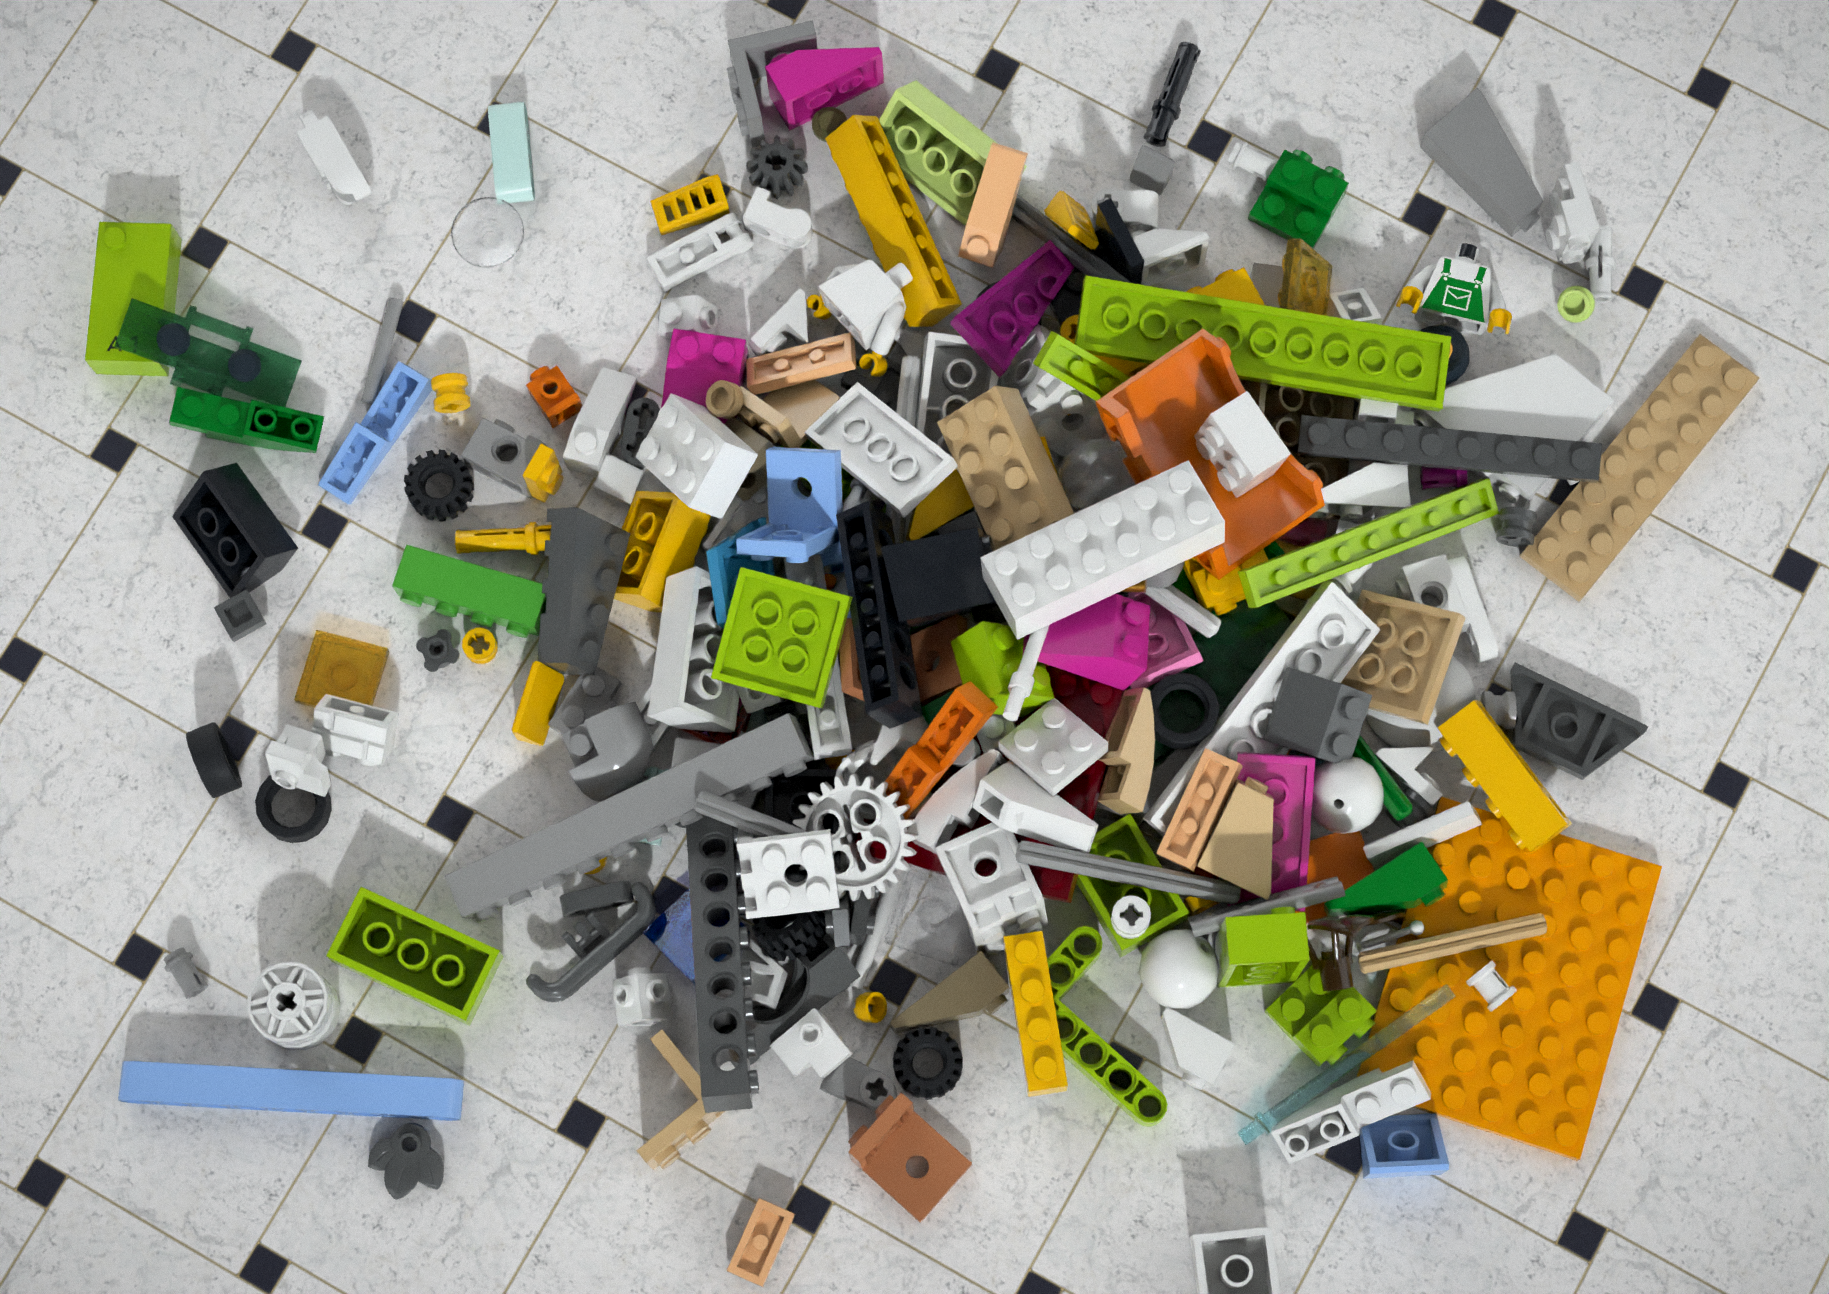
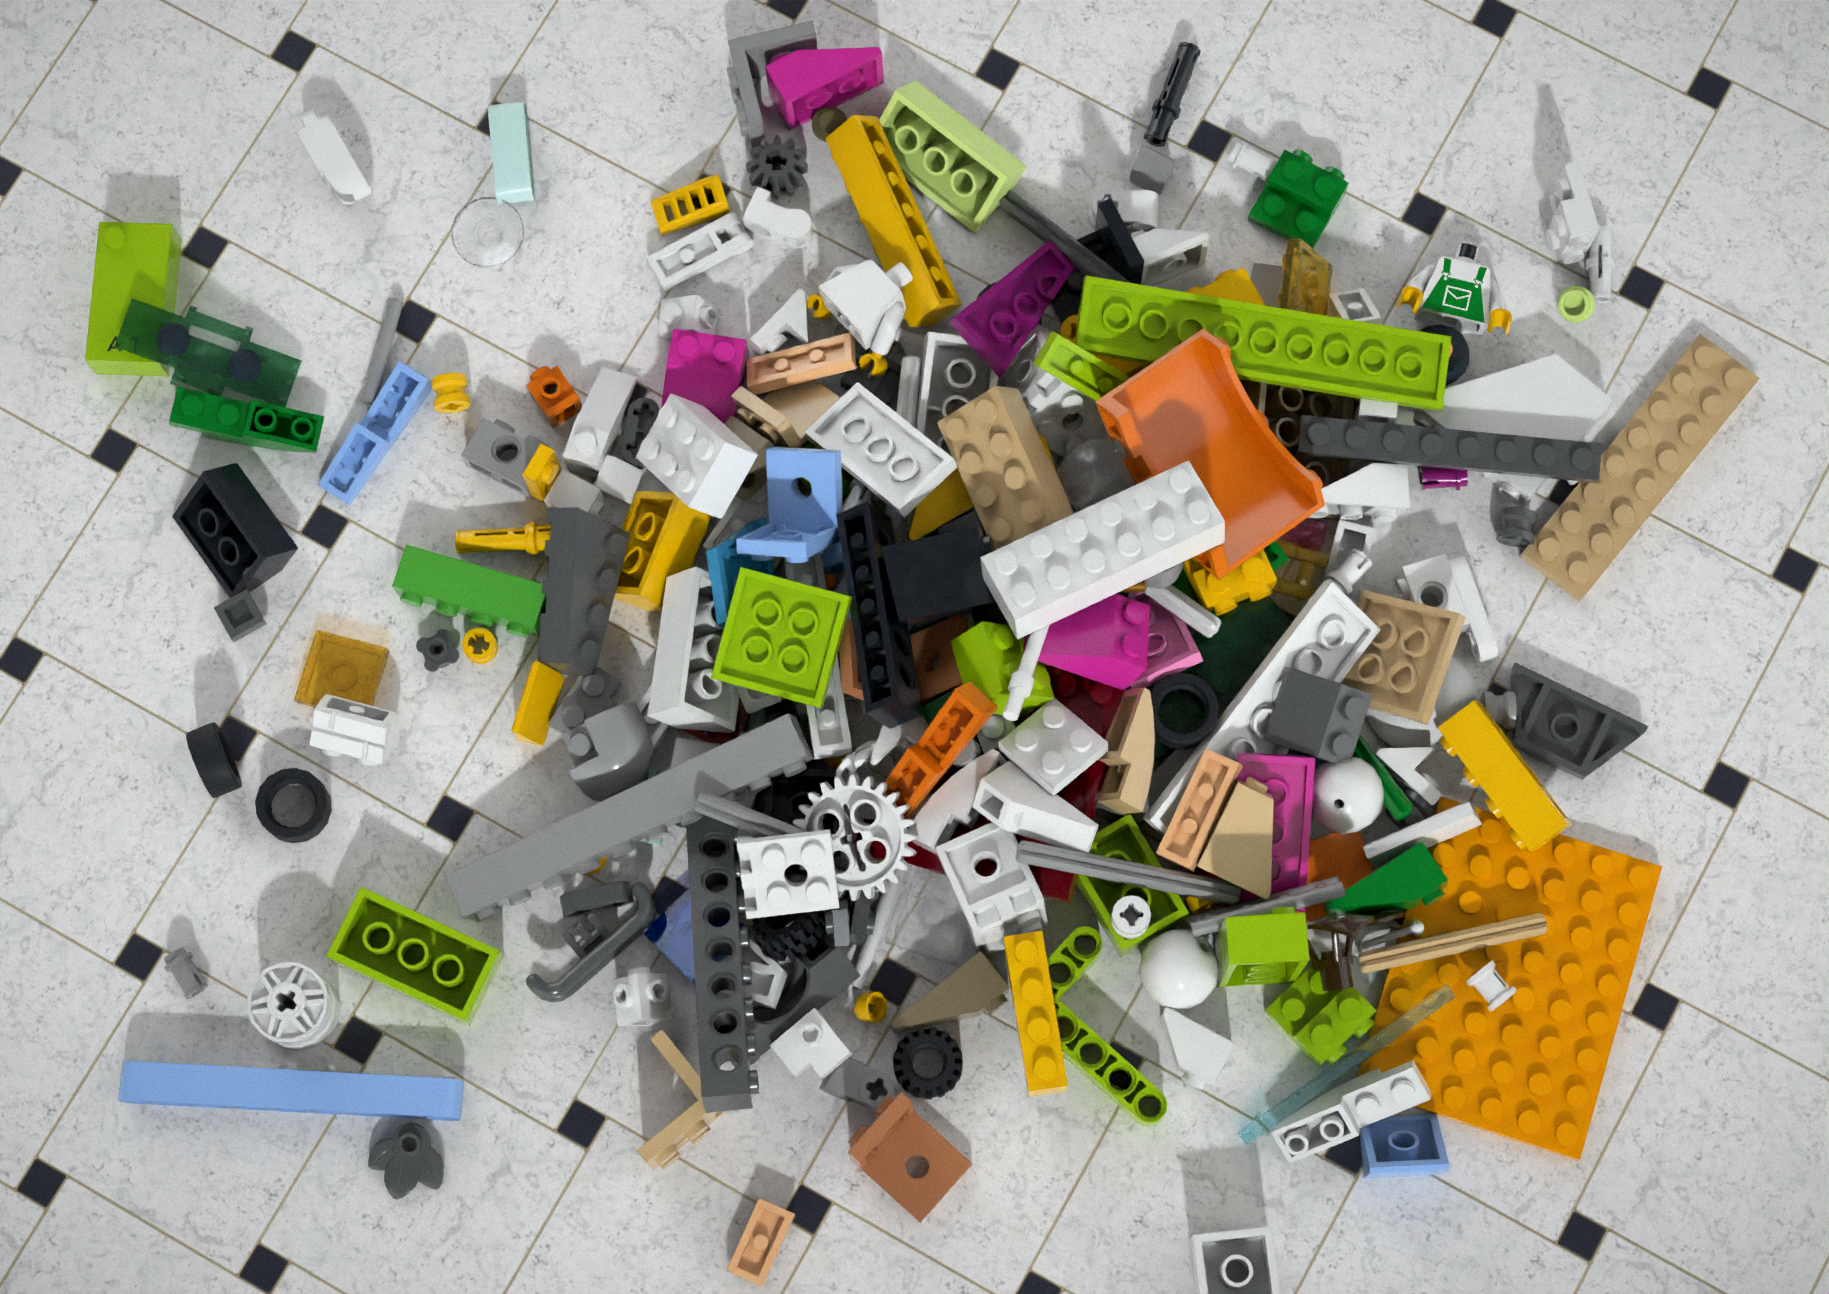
white brick [265,724,331,797] -> none
black tyre [404,449,474,522] -> none
tan tile [706,380,743,419] -> none
light nougat slope [958,142,1028,268] -> none
yellow slope [1044,191,1099,250] -> none
white brick [1194,391,1291,498] -> none
lime plate [1238,478,1500,608] -> none
light grey slope [1420,88,1543,237] -> none
none -> white brick [544,469,606,518]

